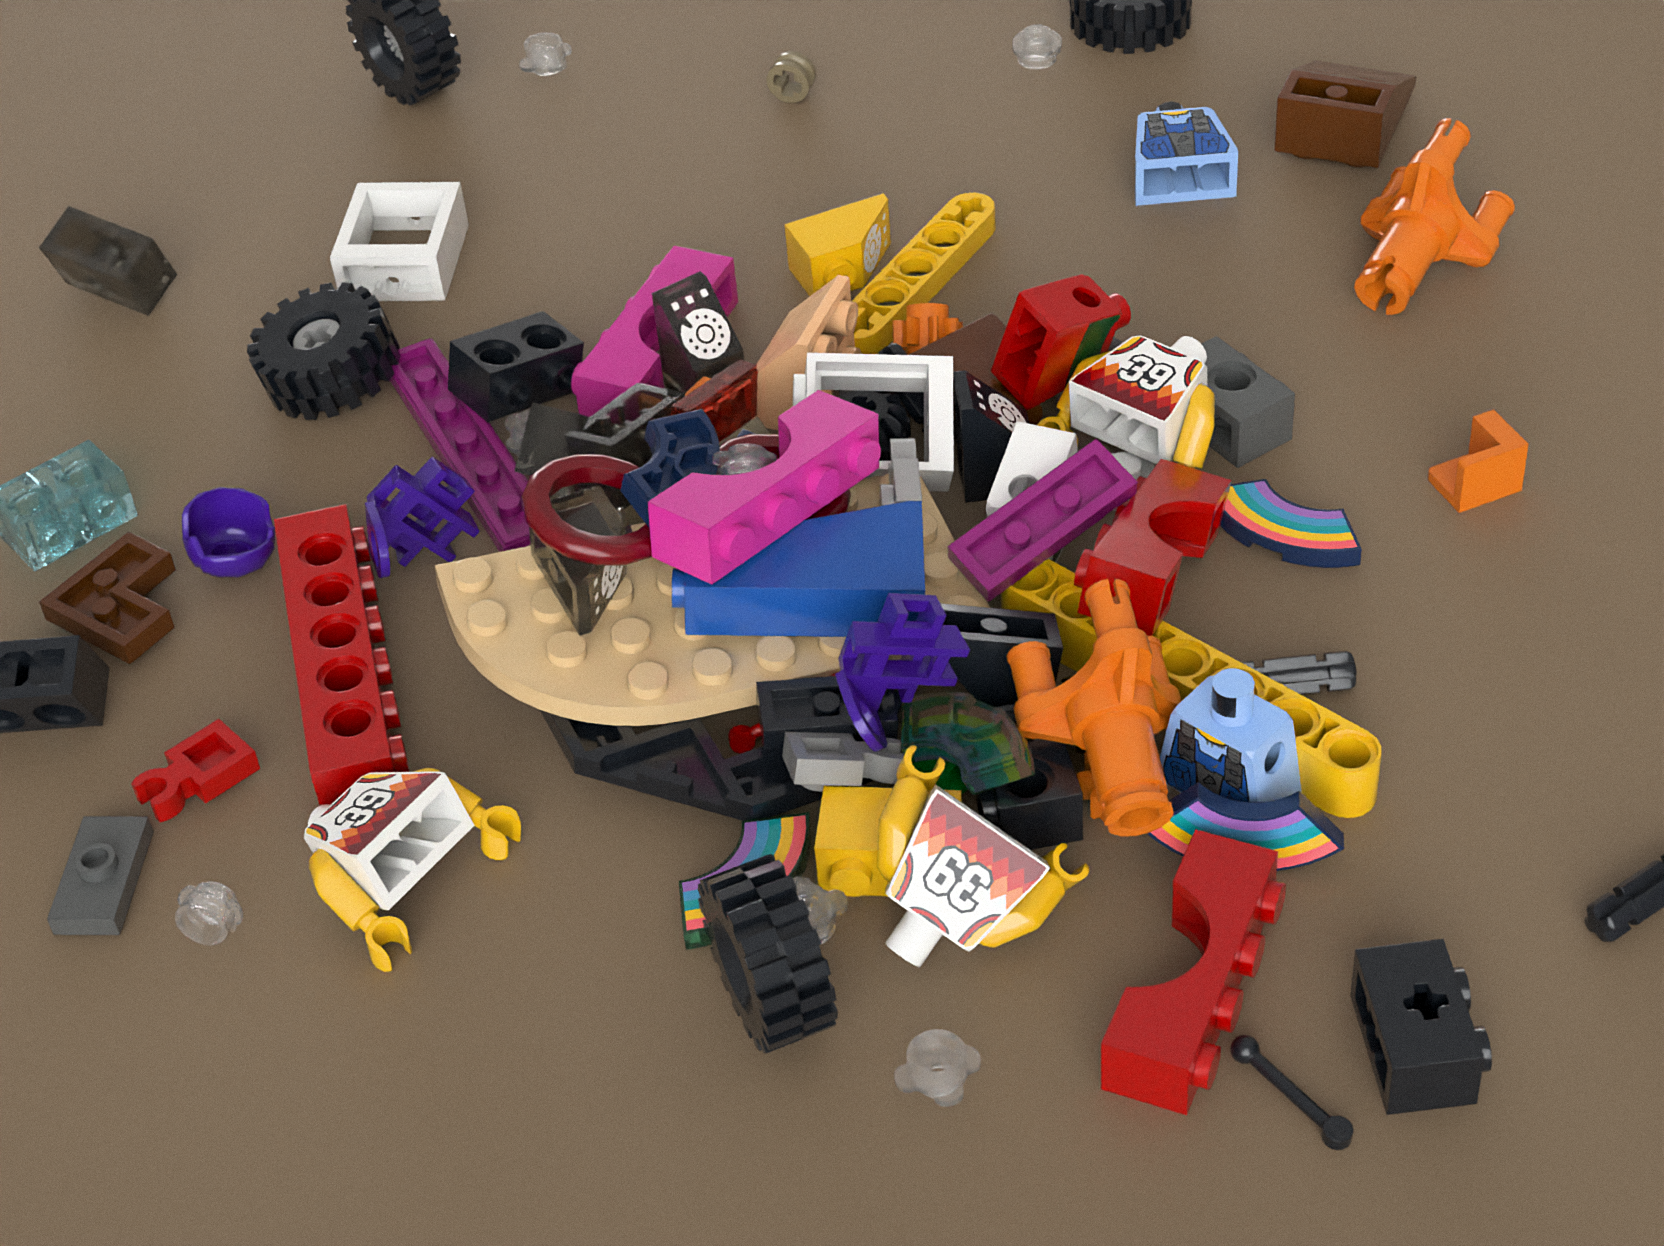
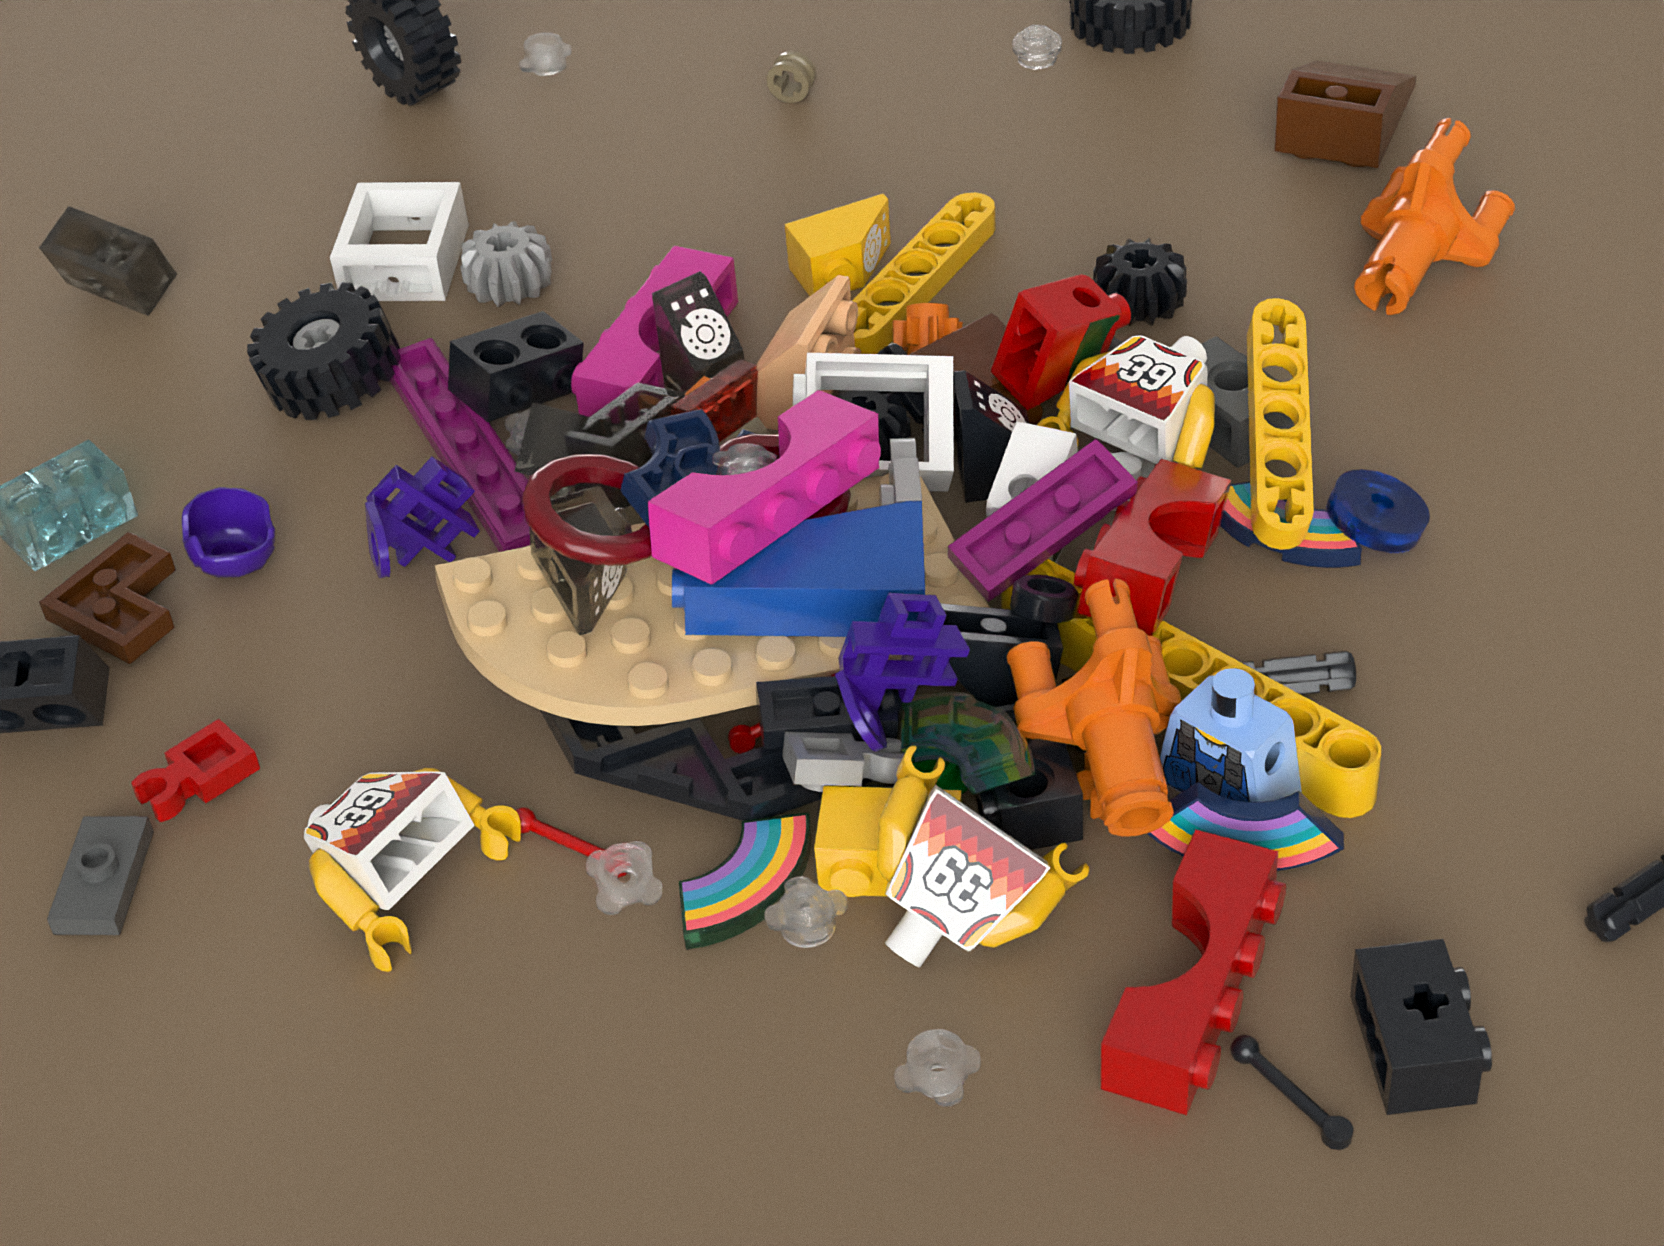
clear plate [175,881,243,945] -> none
red brick [274,504,410,805] -> none
black bush [698,854,838,1054] -> none
light blue torso [1135,101,1238,206] -> none
orange panel [1428,409,1529,513] -> none
none -> light grey gear [460,221,552,307]
none -> red hinge [515,807,632,877]
none -> clear plate [586,841,663,915]
none -> black tile [1010,575,1078,623]
none -> black gear [1093,238,1187,326]
none -> yellow beam [1247,298,1314,550]
none -> clear blue piece [1326,469,1430,553]

